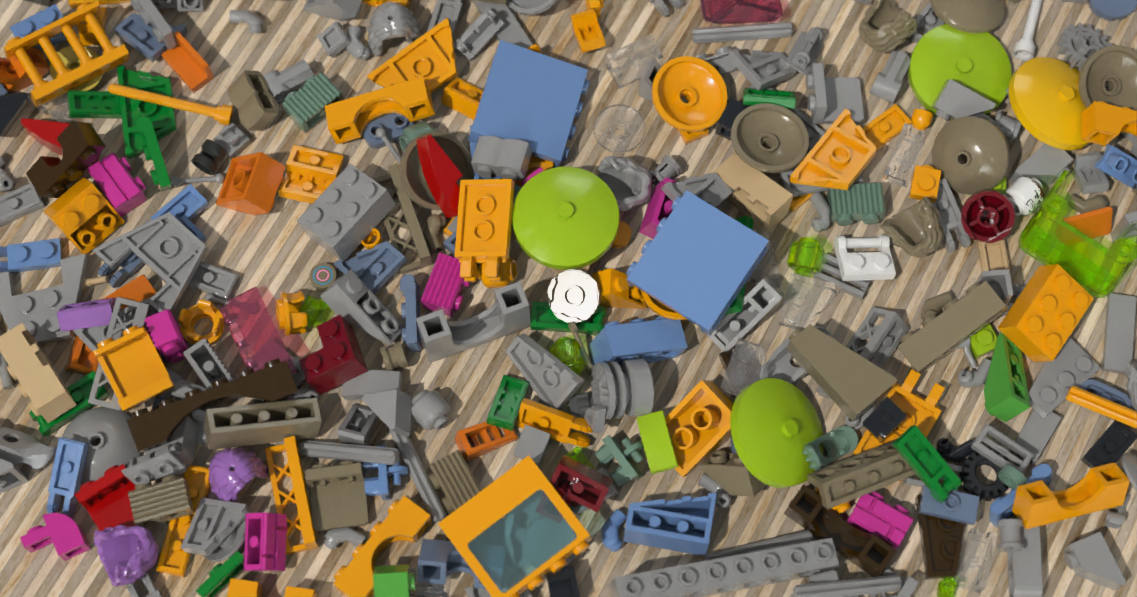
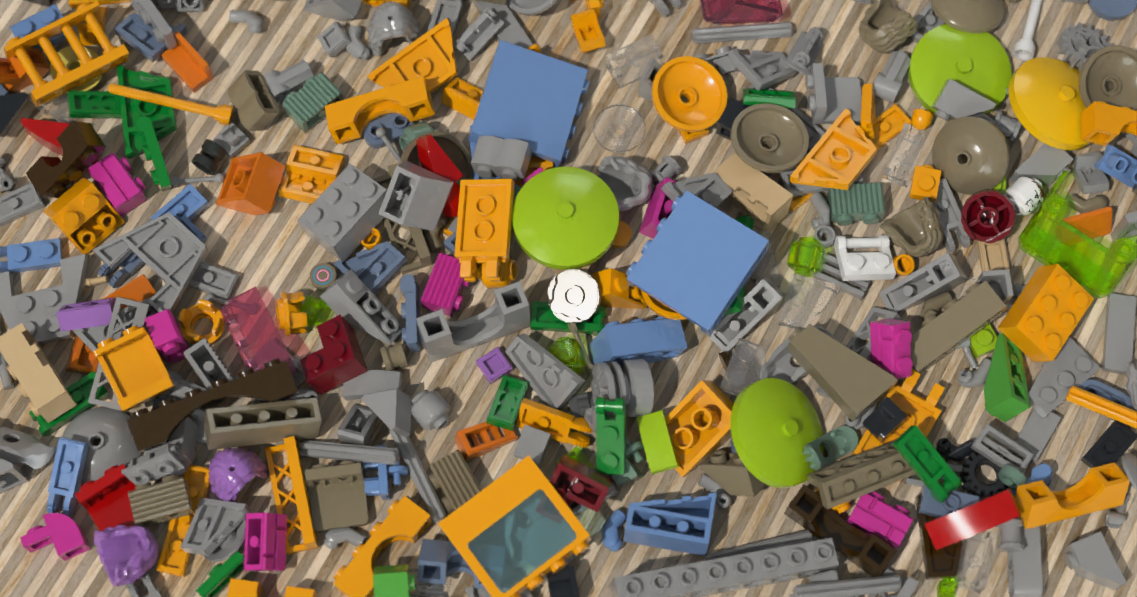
none -> light grey slope [378,161,454,231]
none -> medium lavender tile [476,347,513,385]
none -> green plate [595,397,626,475]
none -> light grey hinge [813,225,835,249]
none -> light orange tile [861,83,876,139]
none -> dark pink brick [870,318,913,379]
none -> light grey slope [879,253,968,313]
none -> light orange hinge [893,254,915,276]
none -> red slope [924,489,1021,550]

